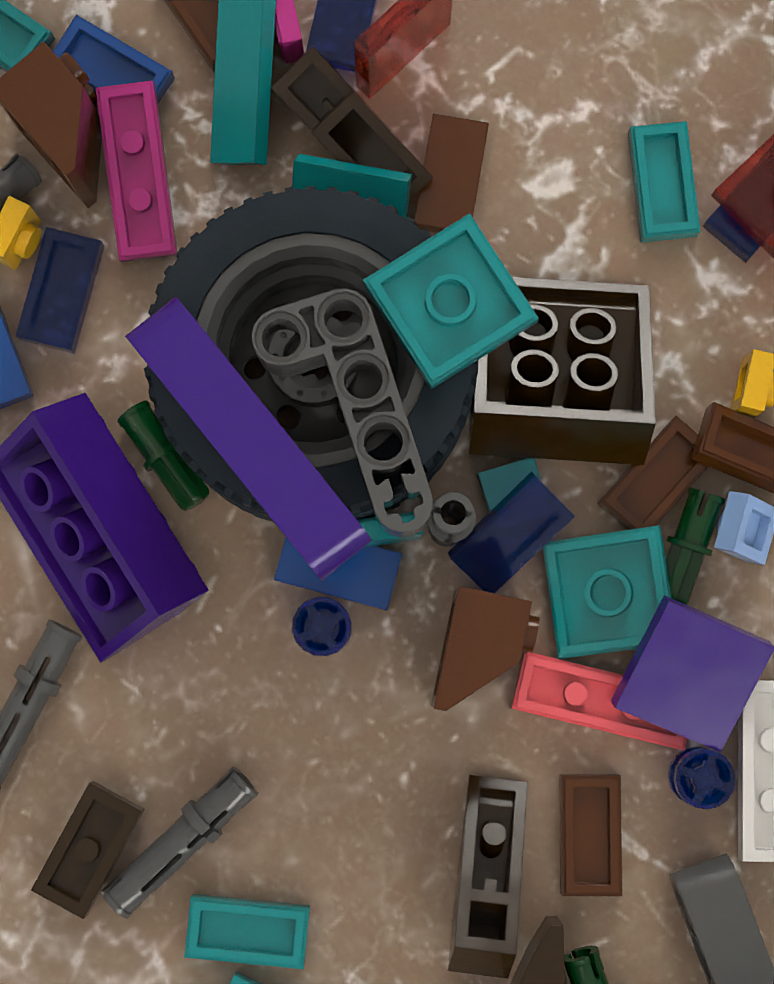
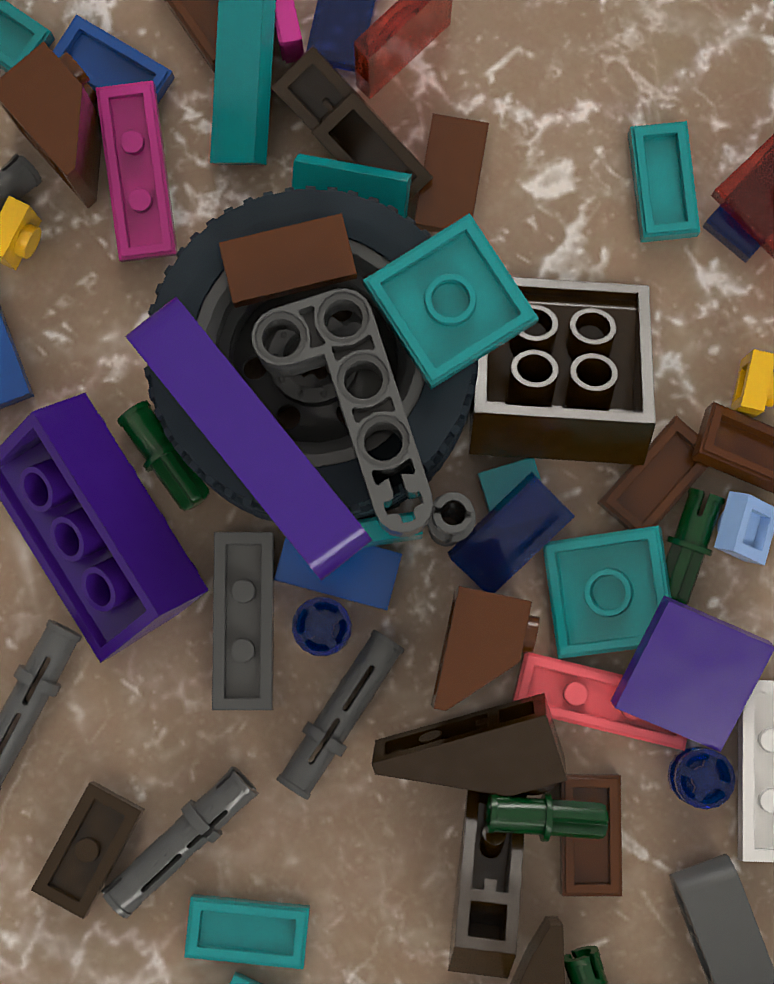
clear blue tile [15,227,105,354] -> none
none -> dark grey plate [212,532,275,710]
none -> reddish brown tile [219,213,357,308]
none -> dark grey pin [276,629,405,800]
none -> dark brown slope [371,693,567,796]
none -> dark green axle [486,793,609,842]

